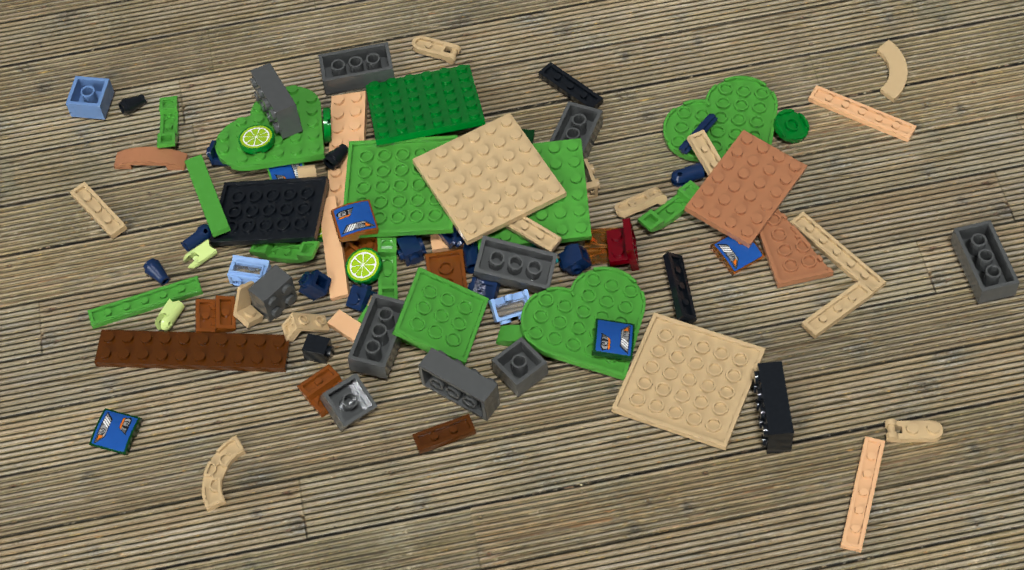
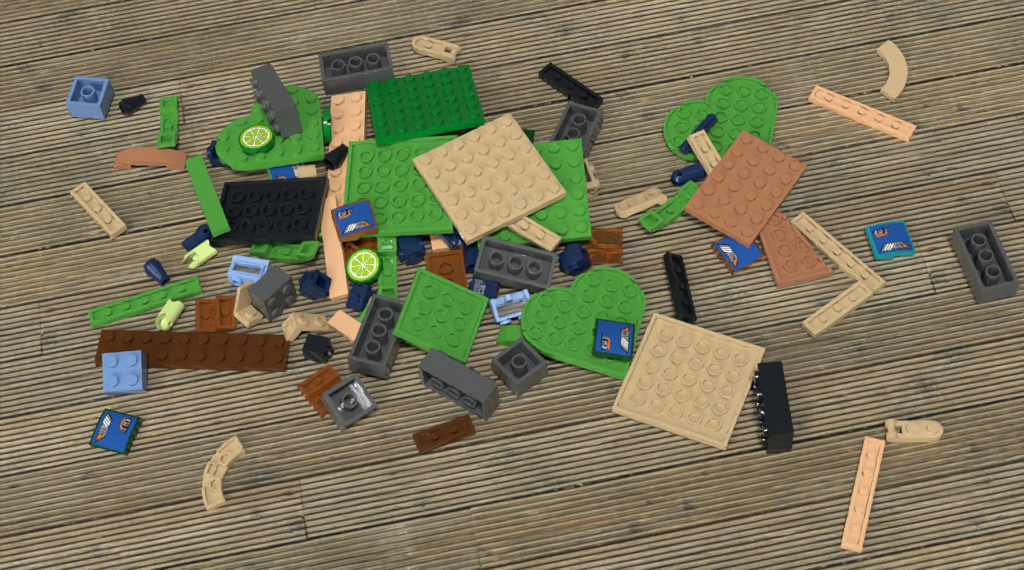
dark red bracket [606,218,639,271] -> none
green tile [773,109,810,143] -> none
none -> medium blue brick [102,350,148,396]
none -> slope [865,221,916,260]

